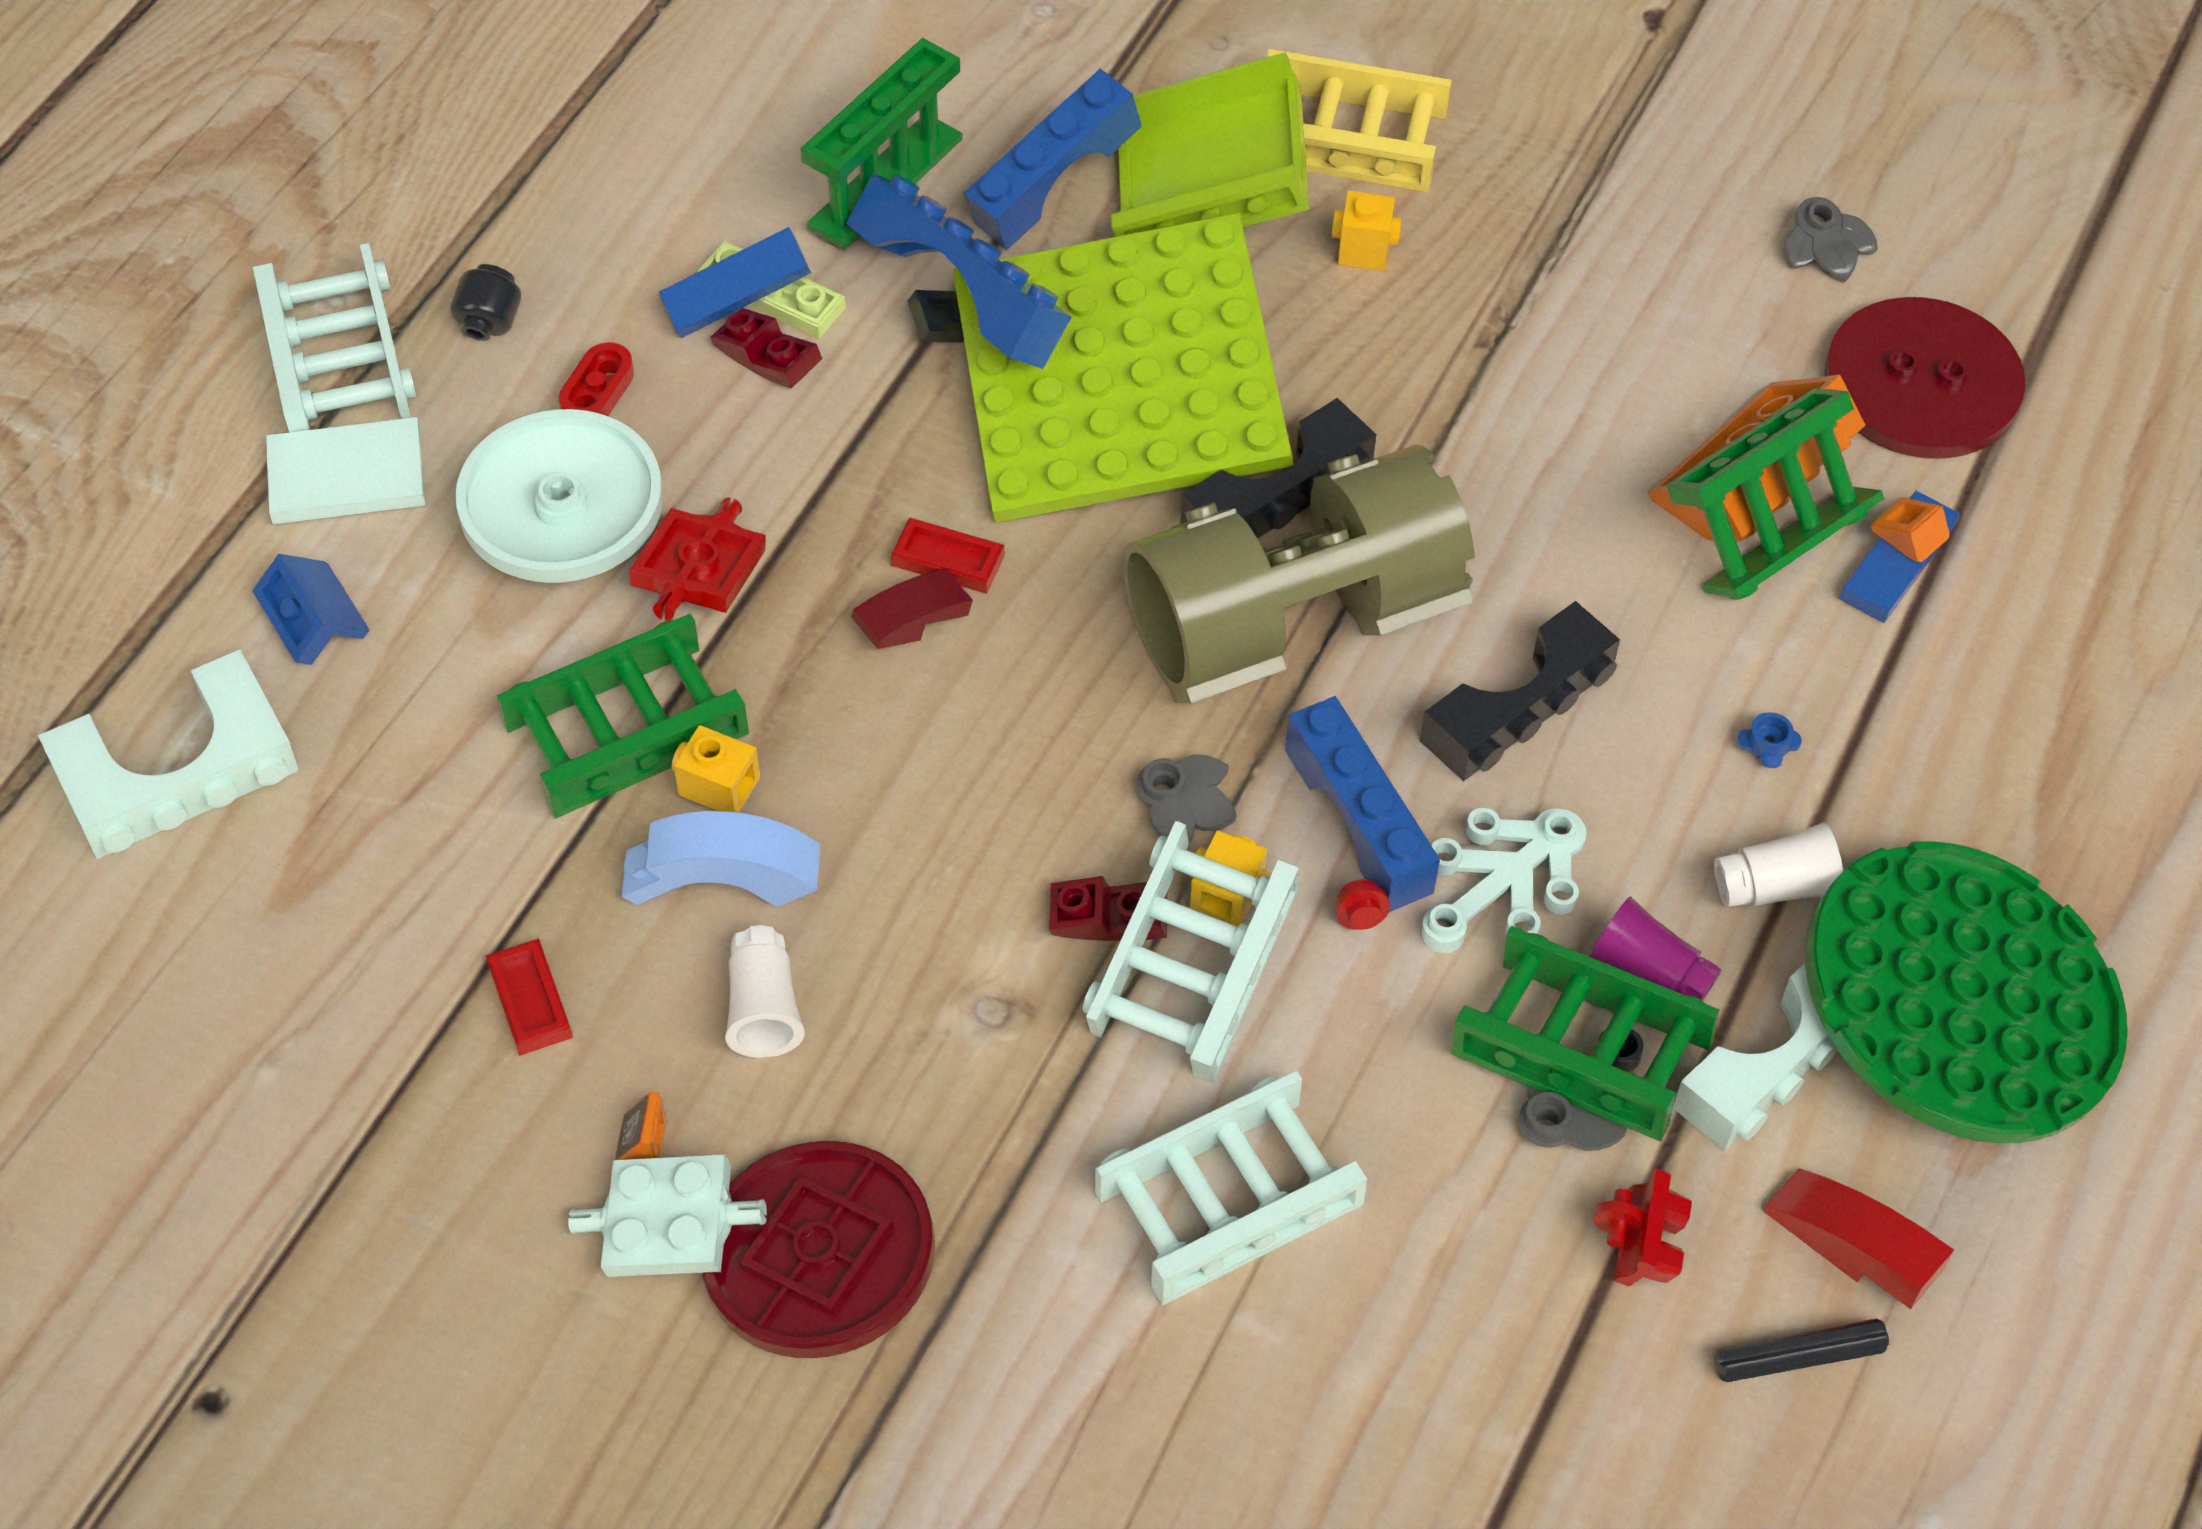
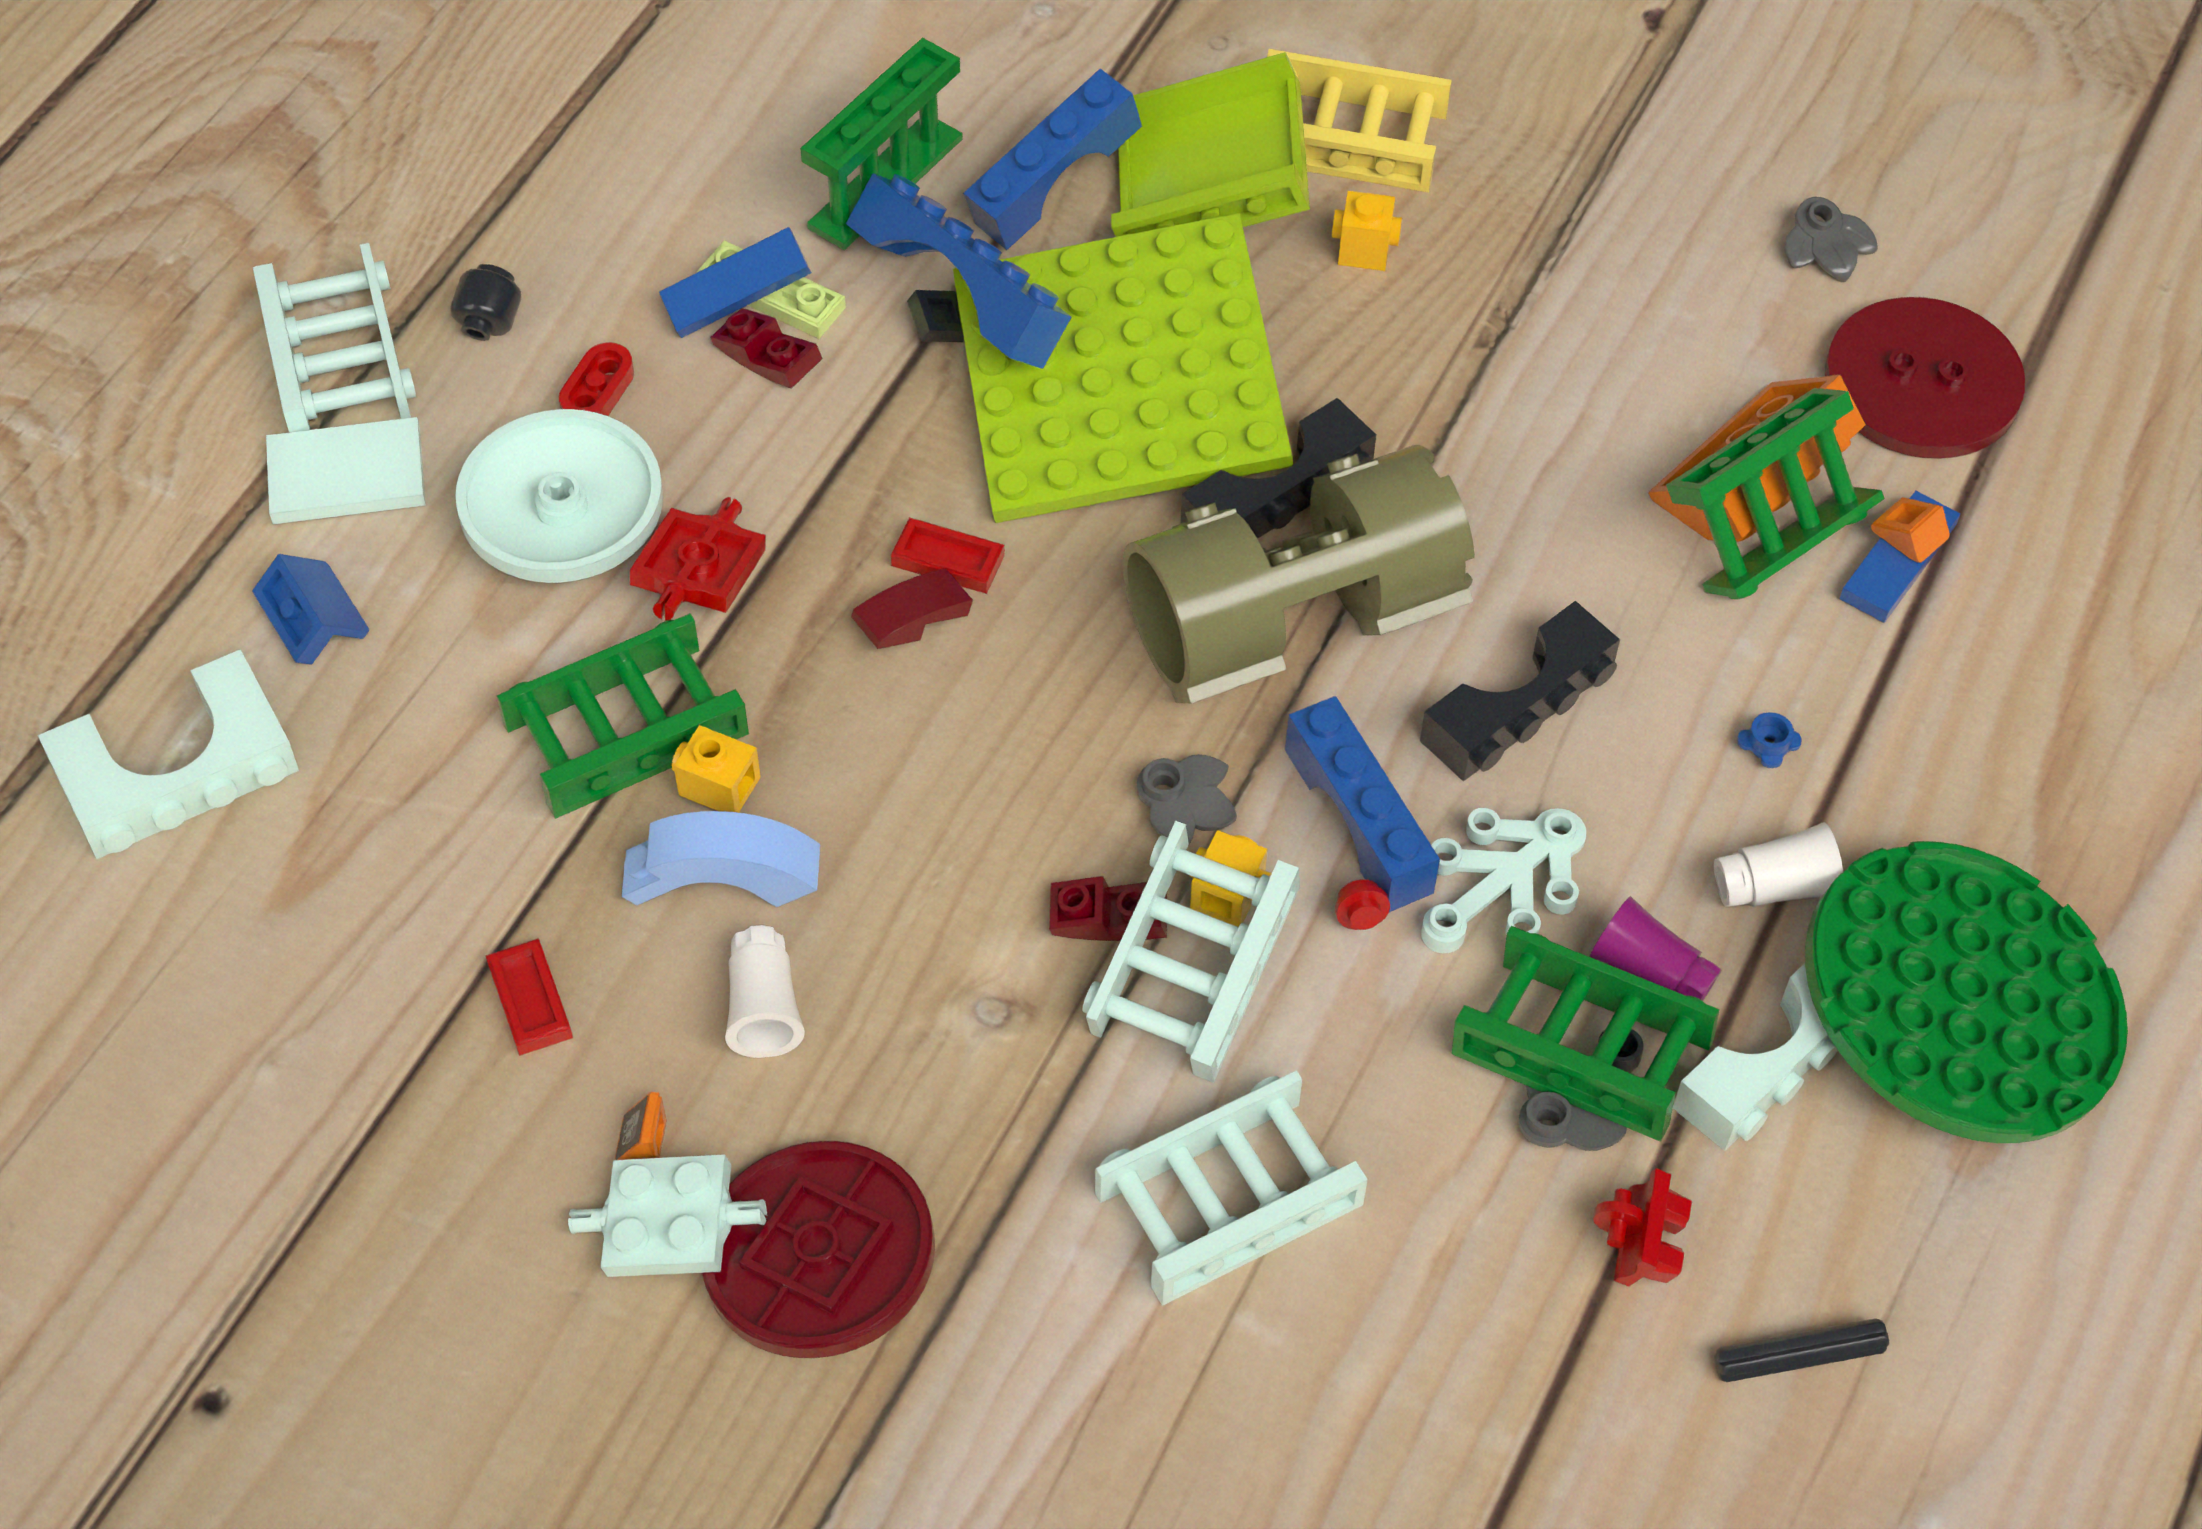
red slope [1763,1168,1954,1310] -> none

